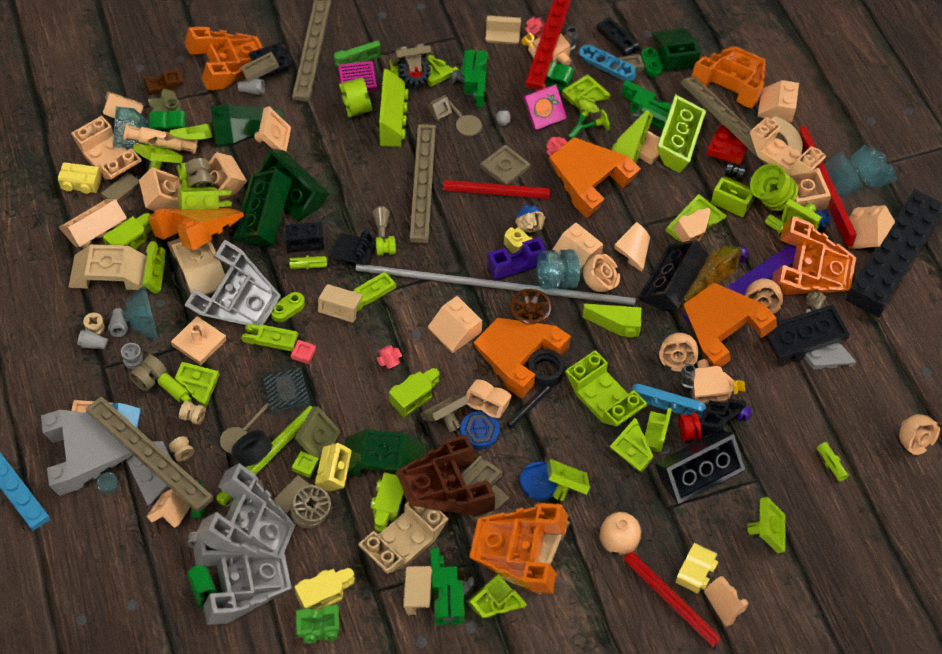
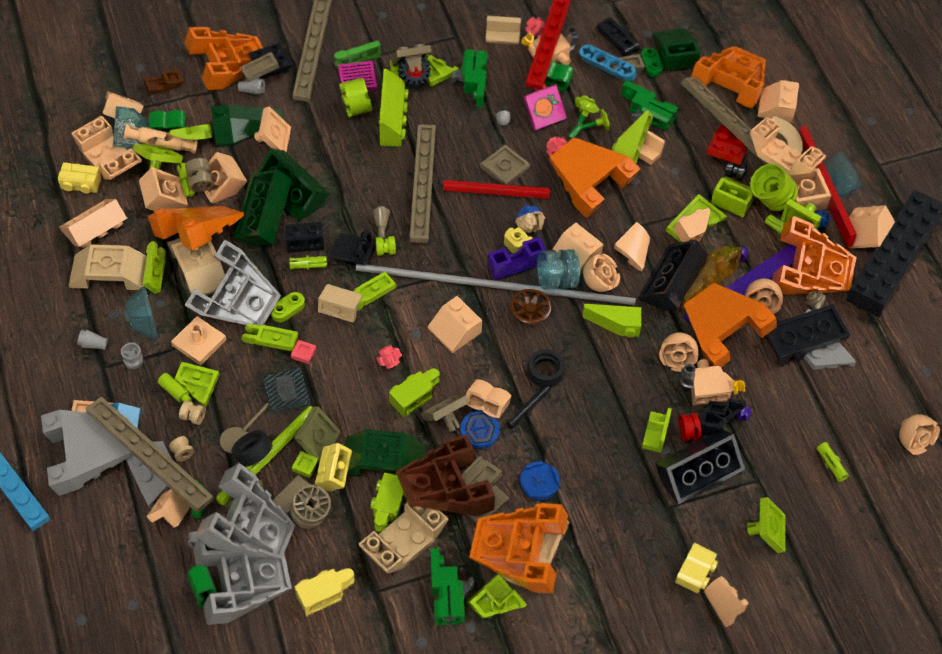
tan wheel [83,313,105,335] -> none
clear light blue tile [97,472,119,494] -> none
dark tan tile [101,172,140,204] -> none
lime hinge [103,214,152,250] -> none
light grey cone [108,308,128,337] -> none
dark tan wheel [129,355,167,392] -> none
olive plate [148,89,181,112] -> none
lime hinge [178,187,232,210] -> none
bright green cylinder [296,604,339,644] -> none
tan panel [404,566,432,615] -> none
dark tan tile [428,96,452,120] -> none
dark tan piece [443,95,482,136] -> none
orange wedge [474,318,571,399] -> none
lime tile [547,459,590,501] -> none
lime wing [562,74,610,105] -> none
lime slope [565,350,647,426] -> none
light nougat cylinder [600,512,641,555] -> none
lime wing [610,418,654,473] -> none
red axle [624,551,721,647] -> none
dark azure beam [630,384,706,419] -> none
lime slope [657,95,706,173] -> none
clear light blue slope [848,145,898,189] -> none

